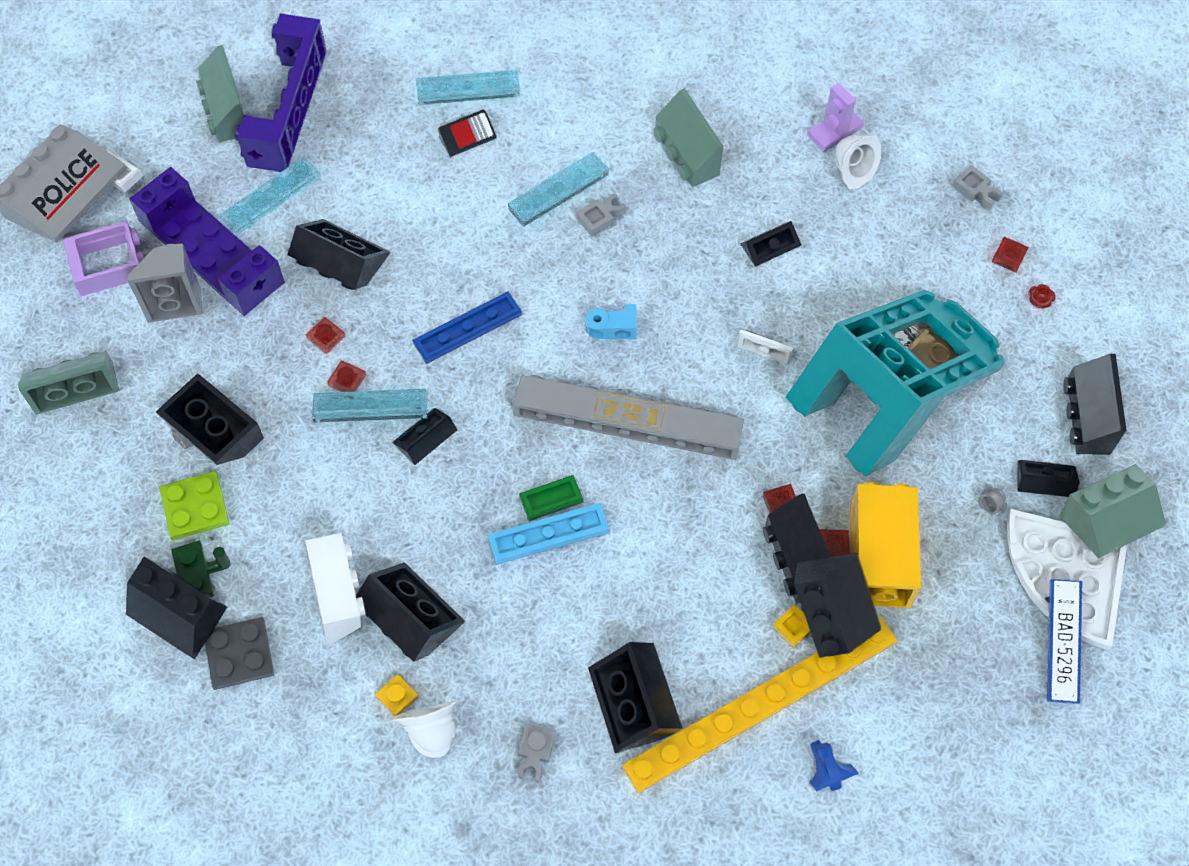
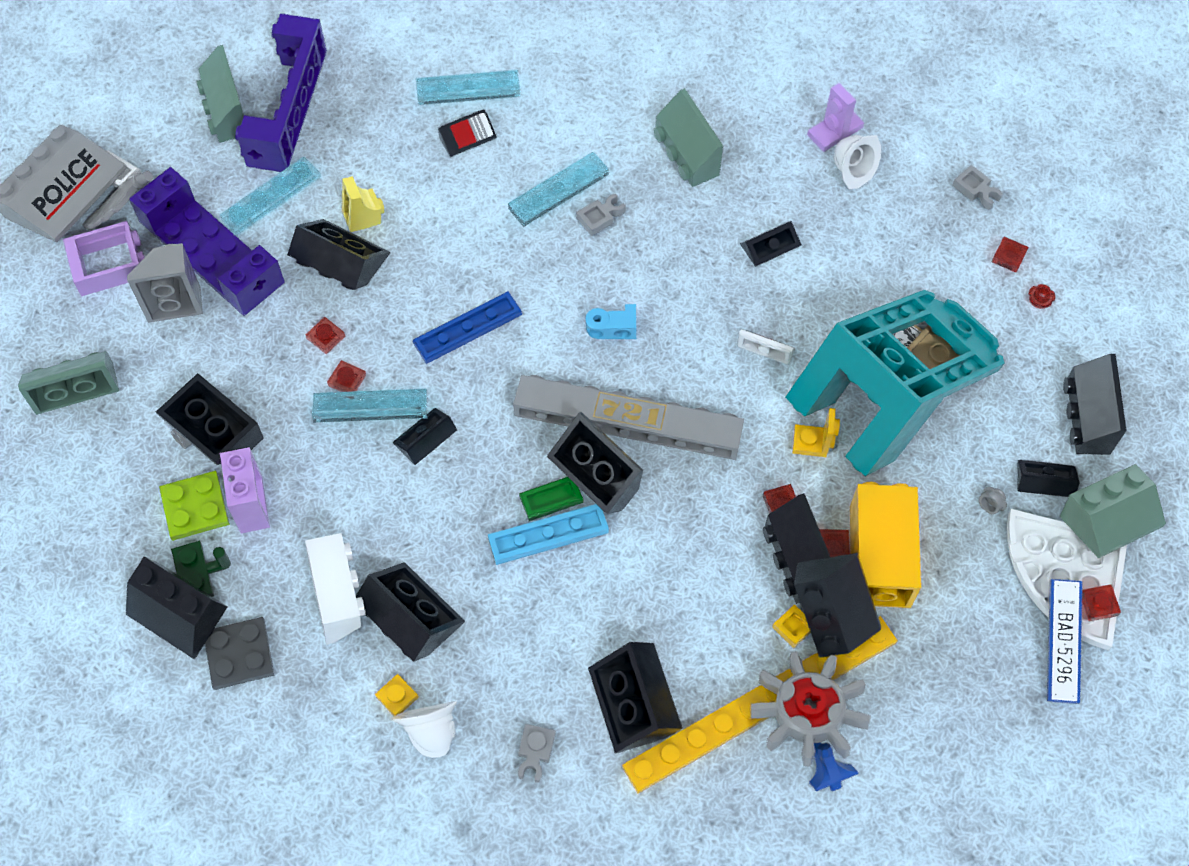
none -> light grey animal [83,171,153,230]
none -> lavender window [220,447,270,534]
none -> light yellow arch [342,176,384,232]
none -> black slope [547,412,643,514]
none -> light grey gear [750,651,871,767]
none -> yellow bracket [792,408,840,457]
none -> clear red plate [1082,584,1121,622]

